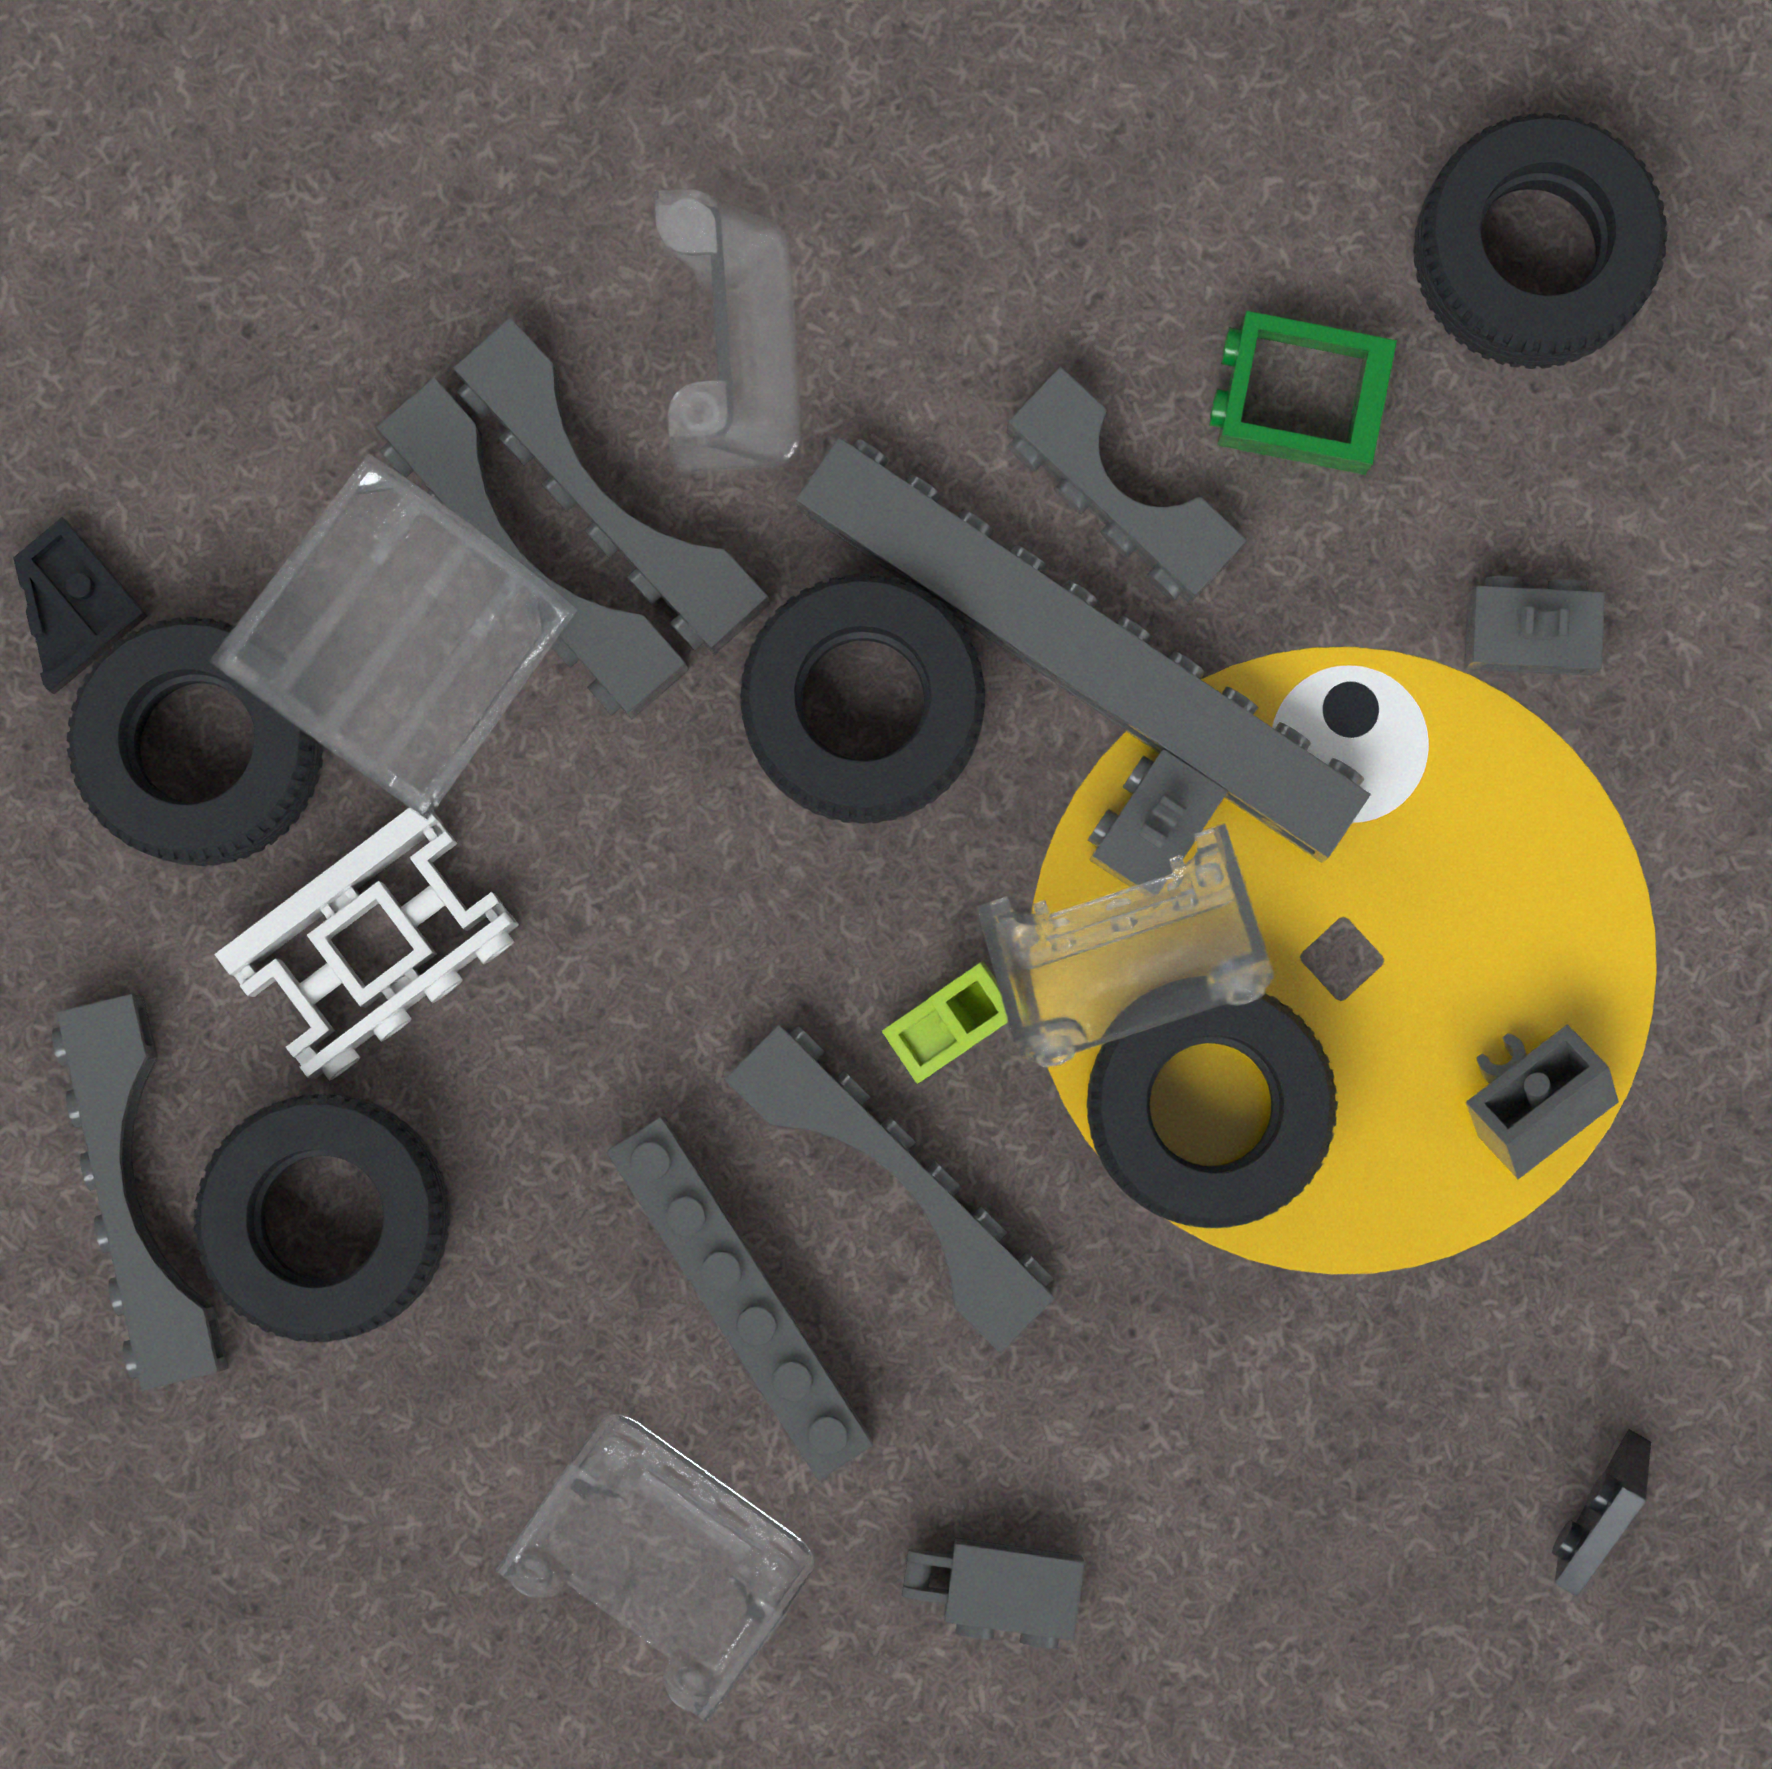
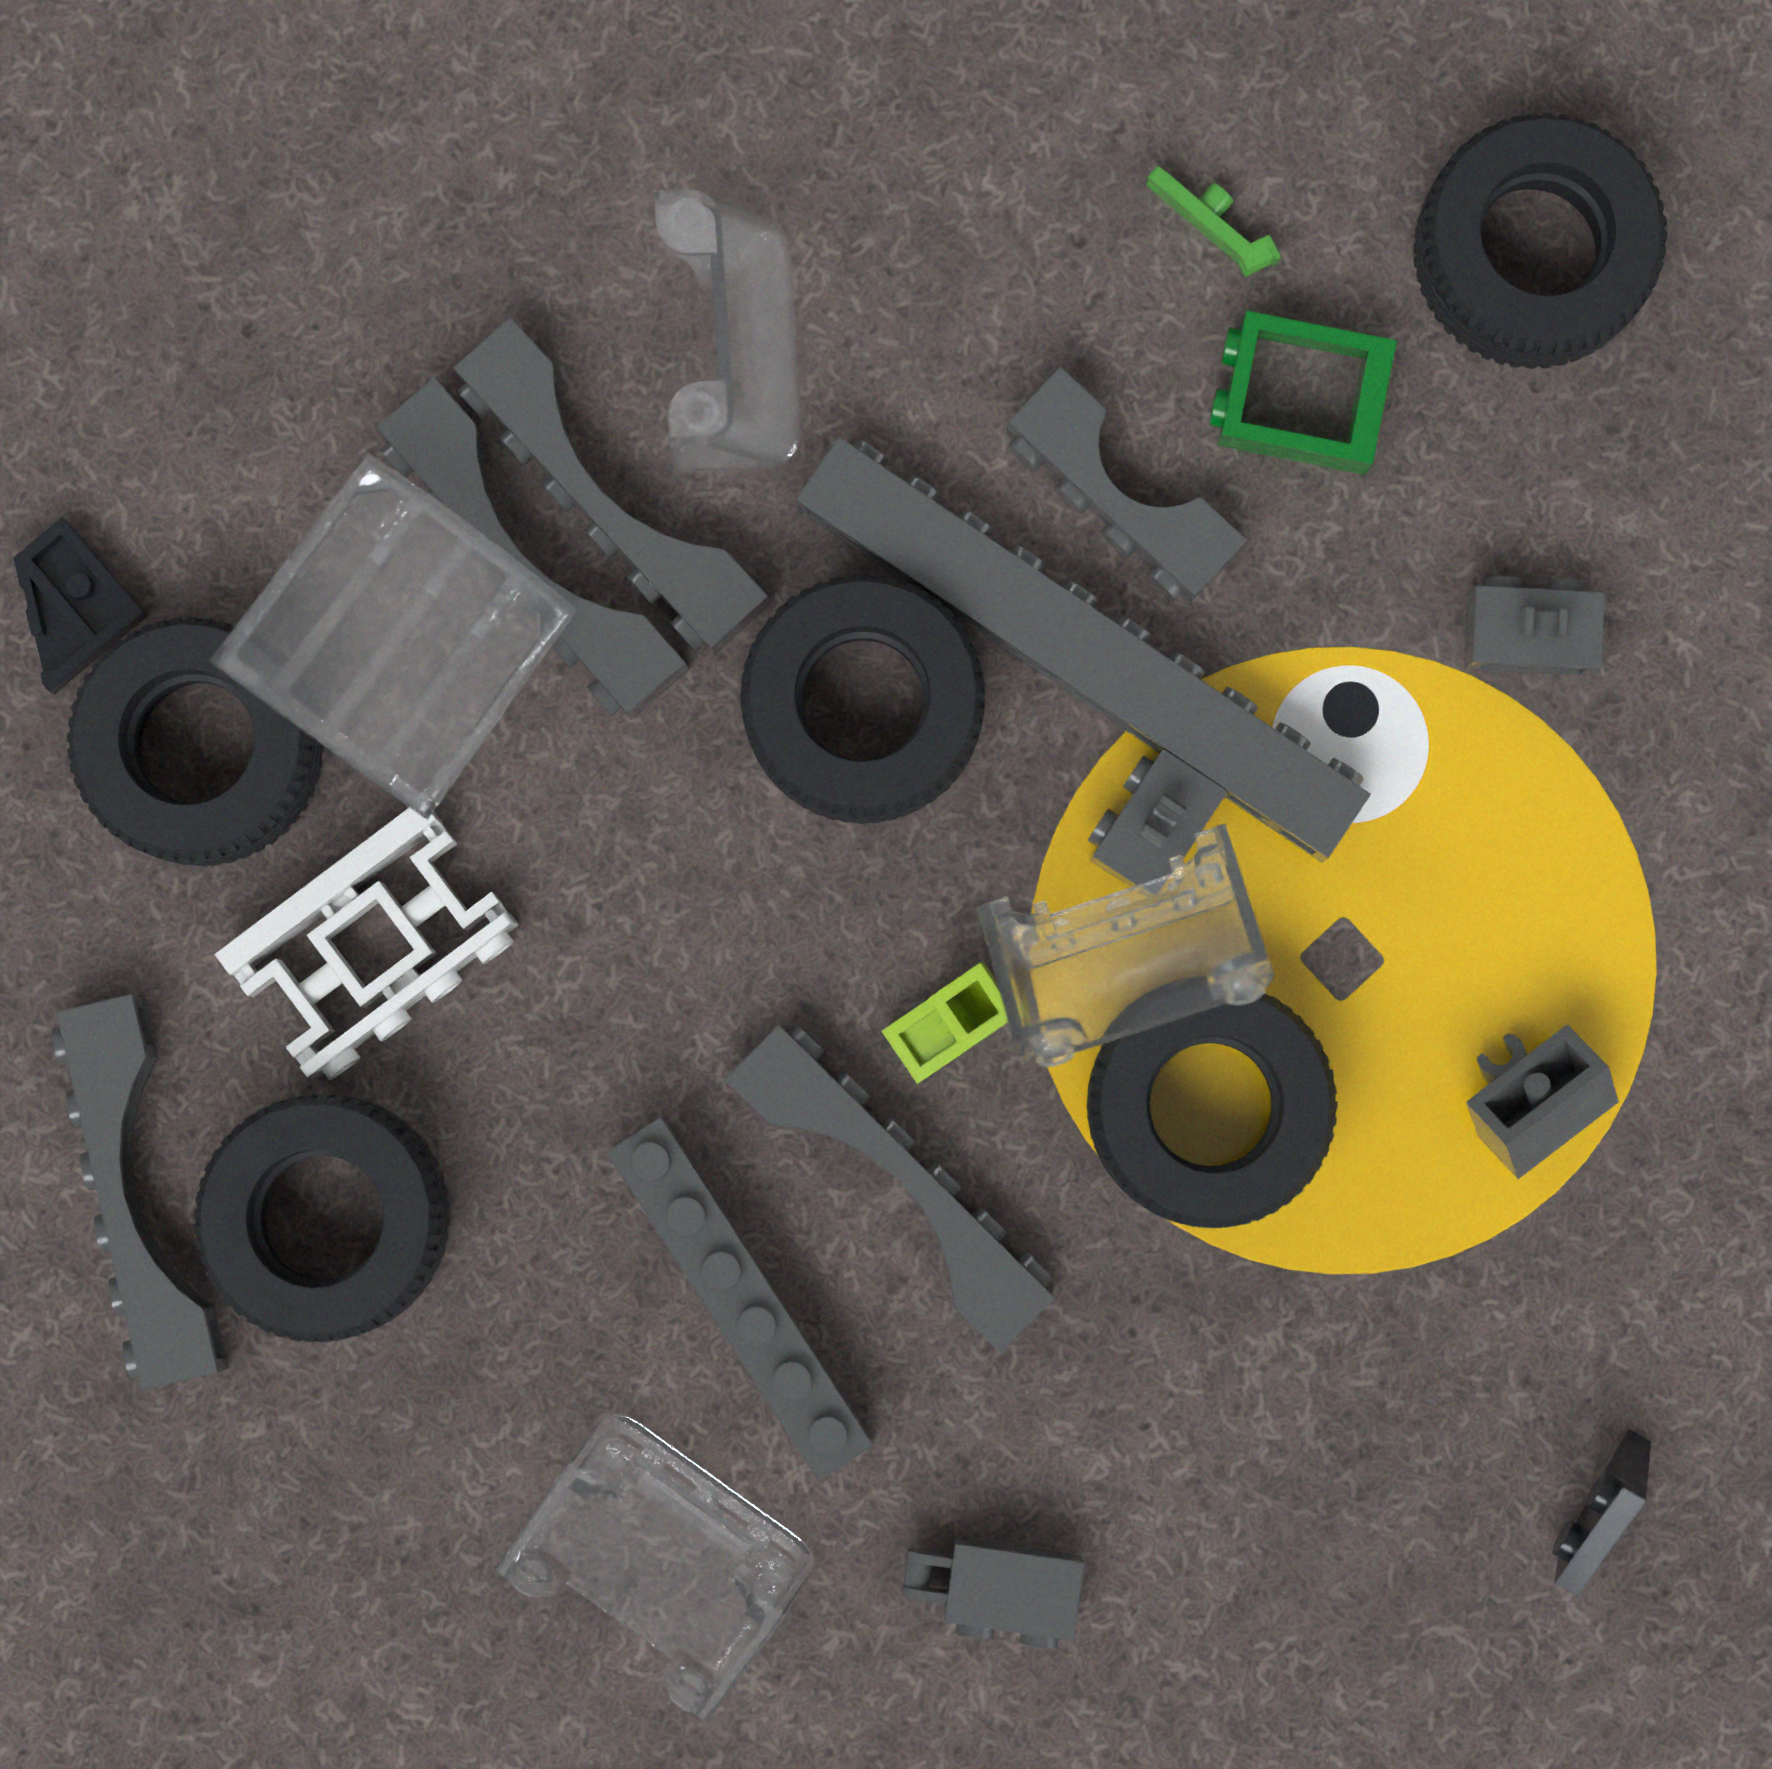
none -> bright green piece [1145,166,1281,277]

